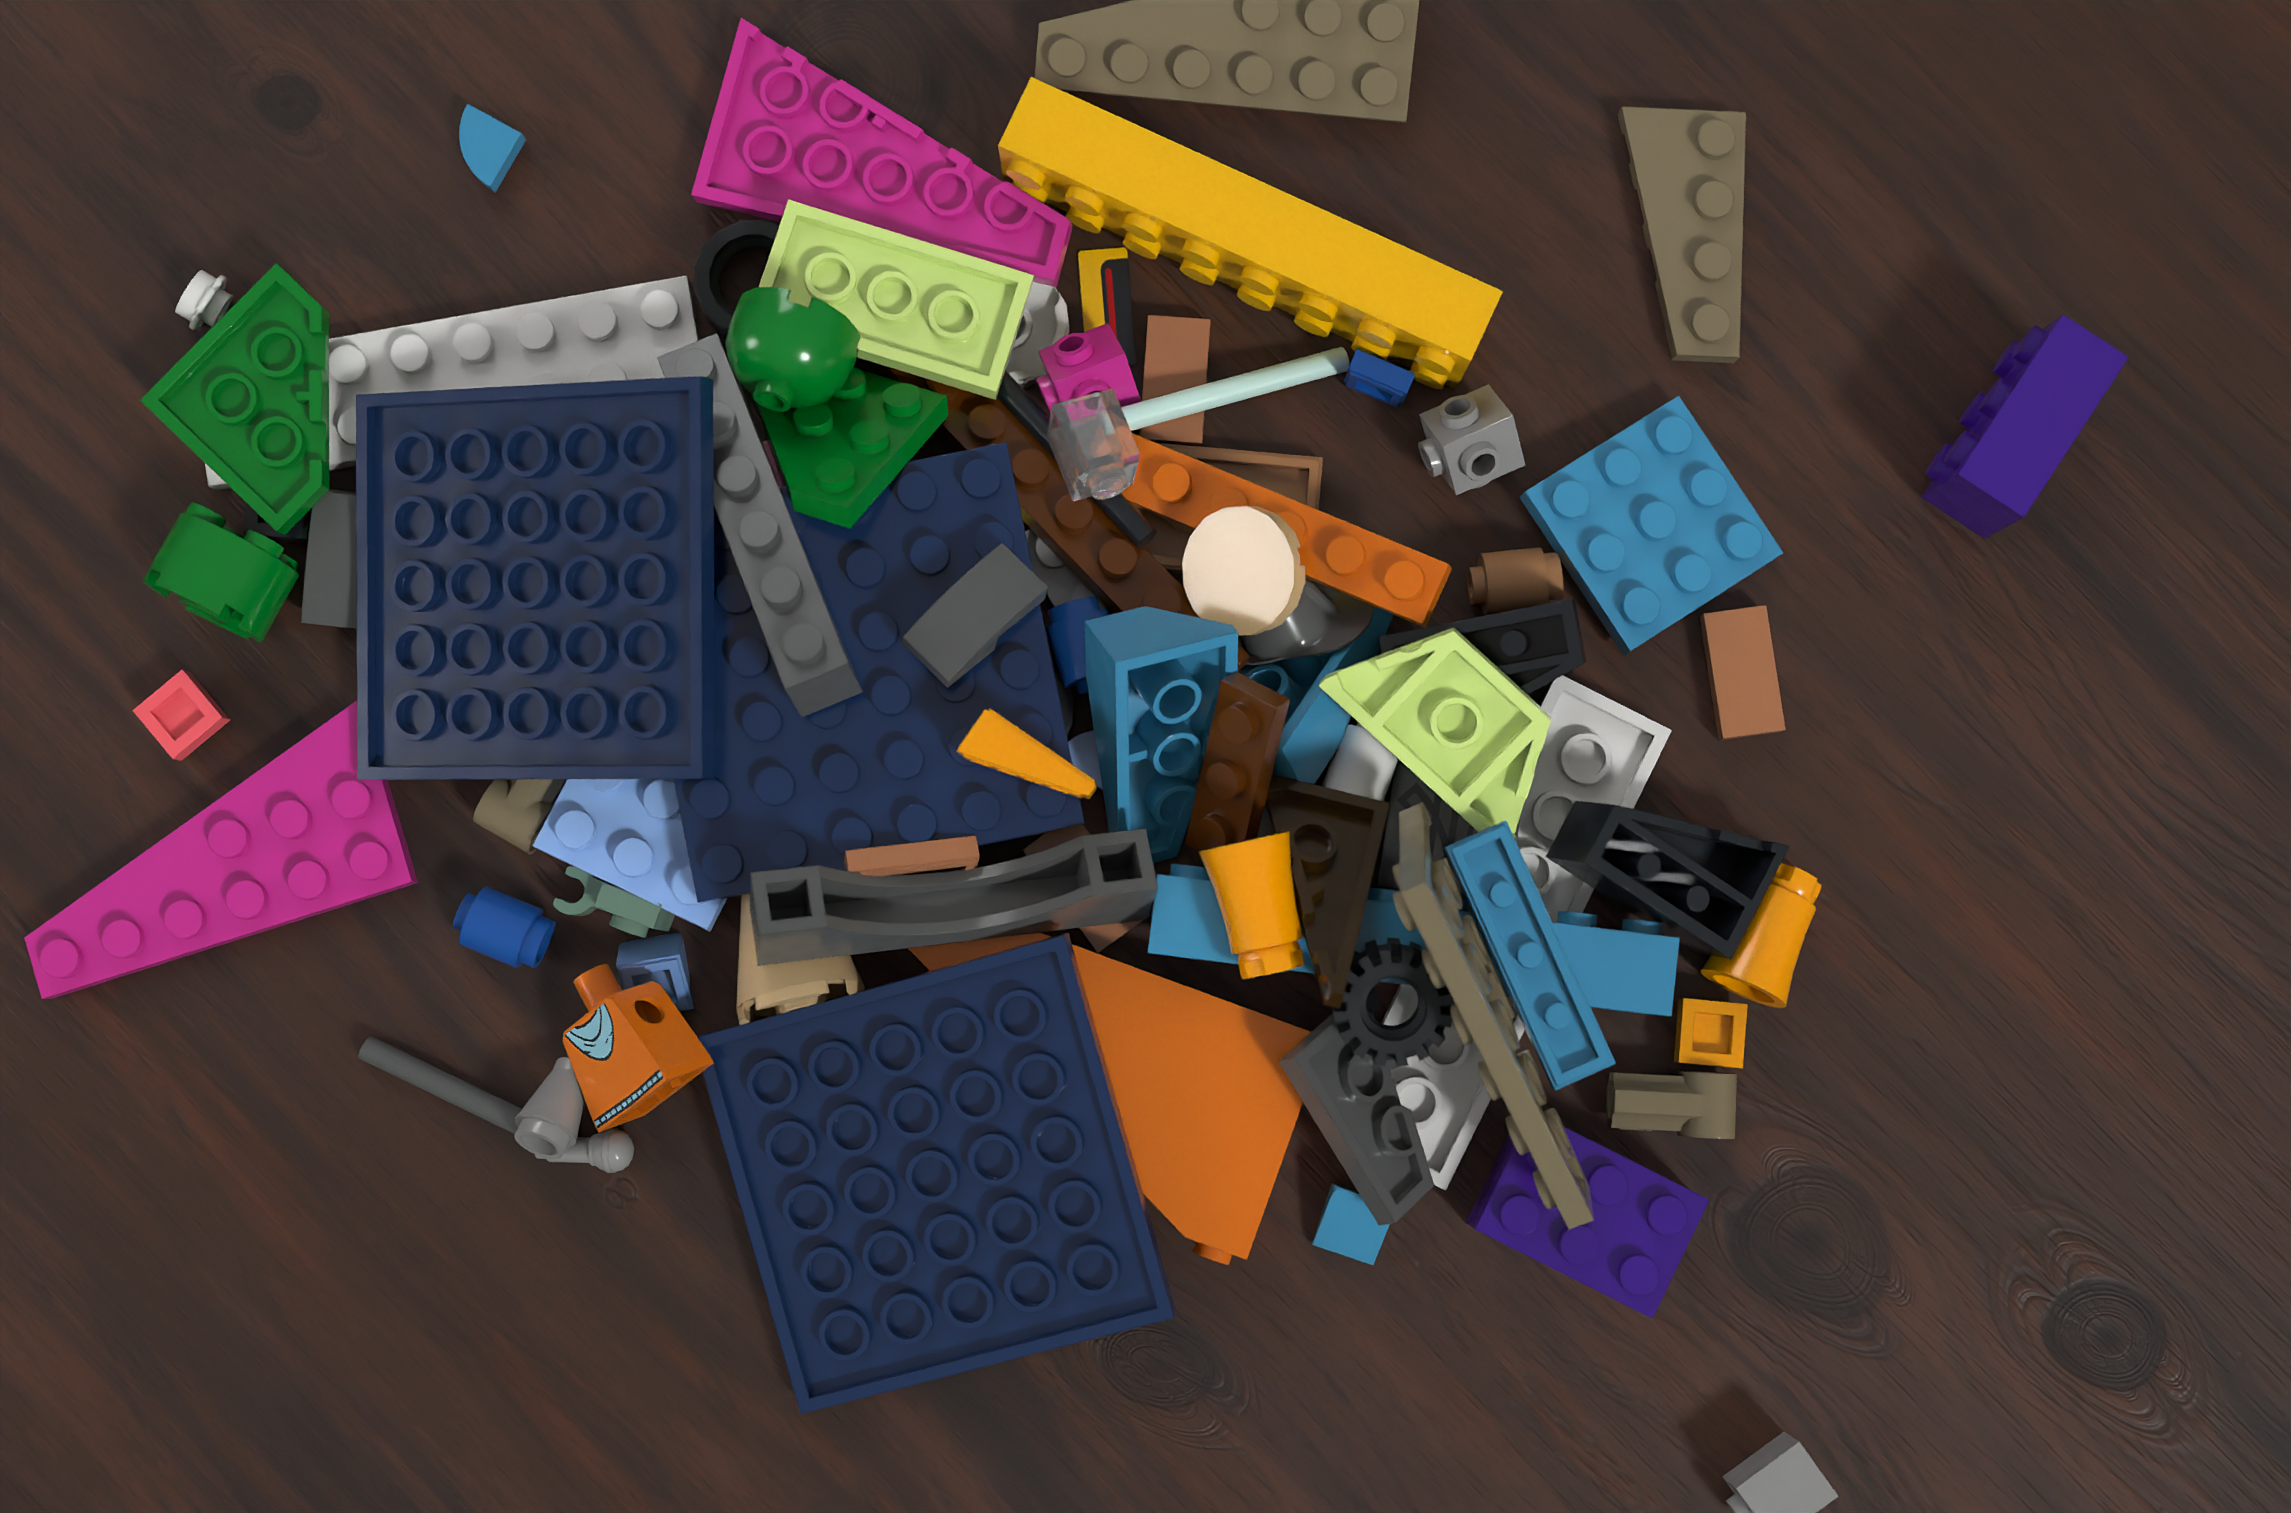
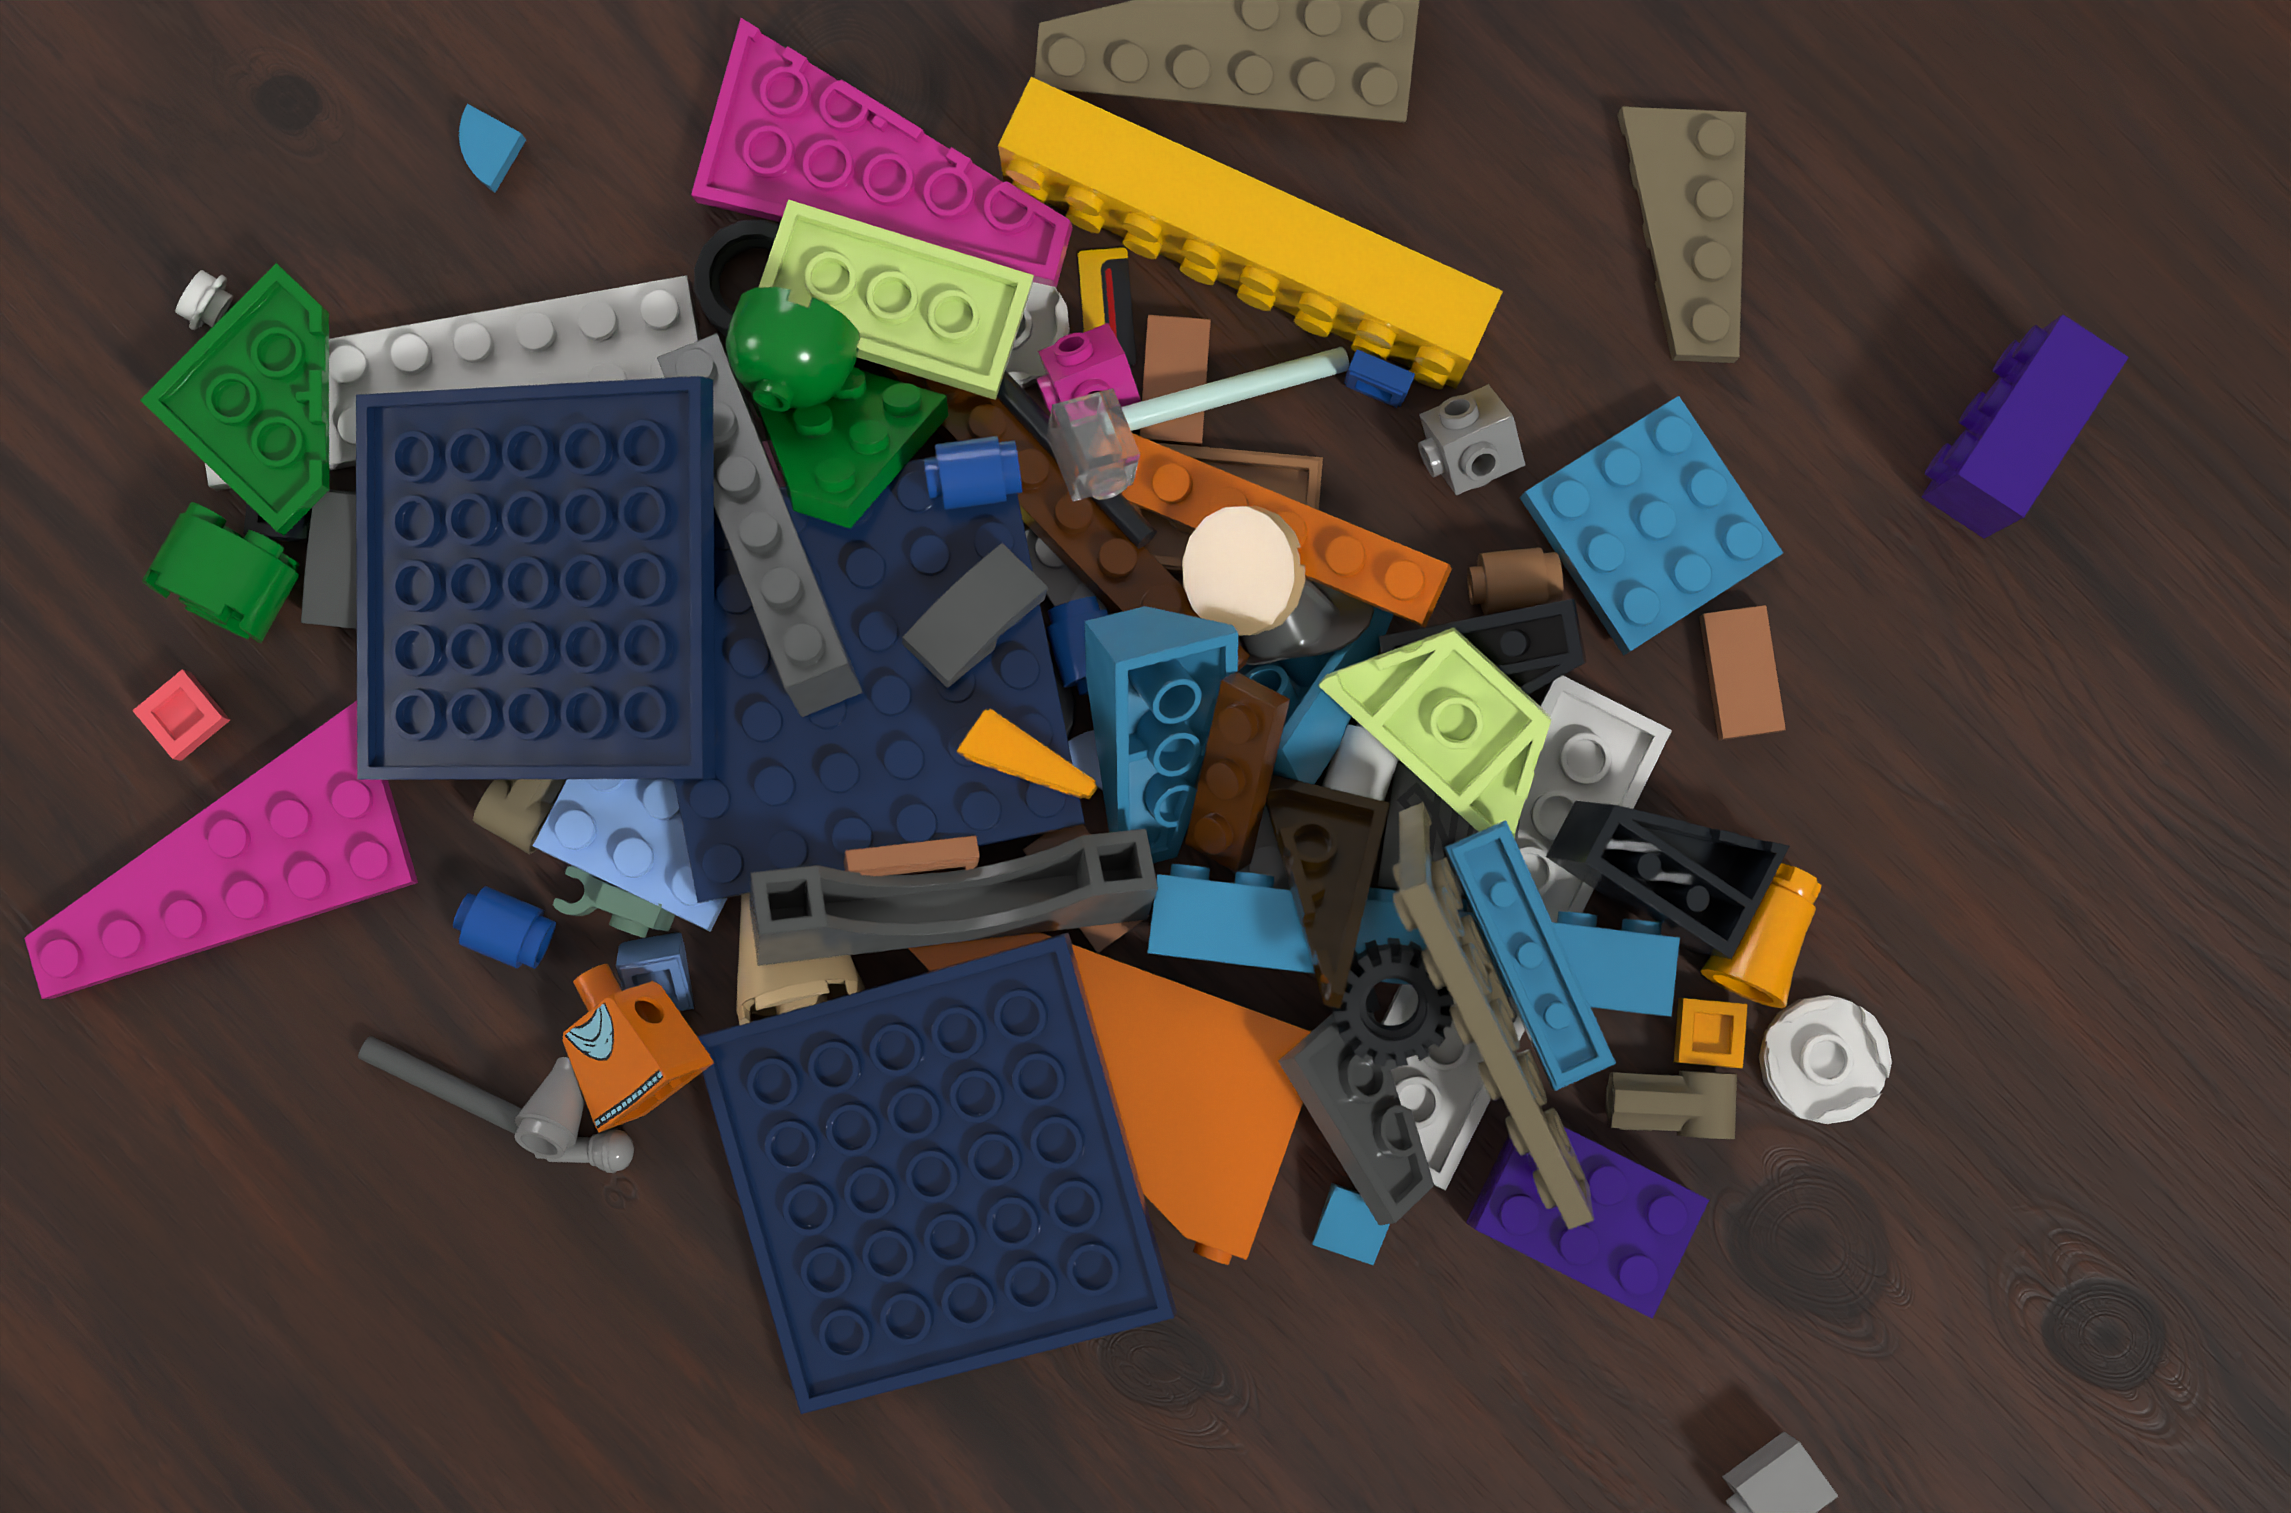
light orange plant [1199,832,1304,979] -> none
none -> blue brick [924,436,1022,510]
none -> white tile [1759,995,1892,1124]

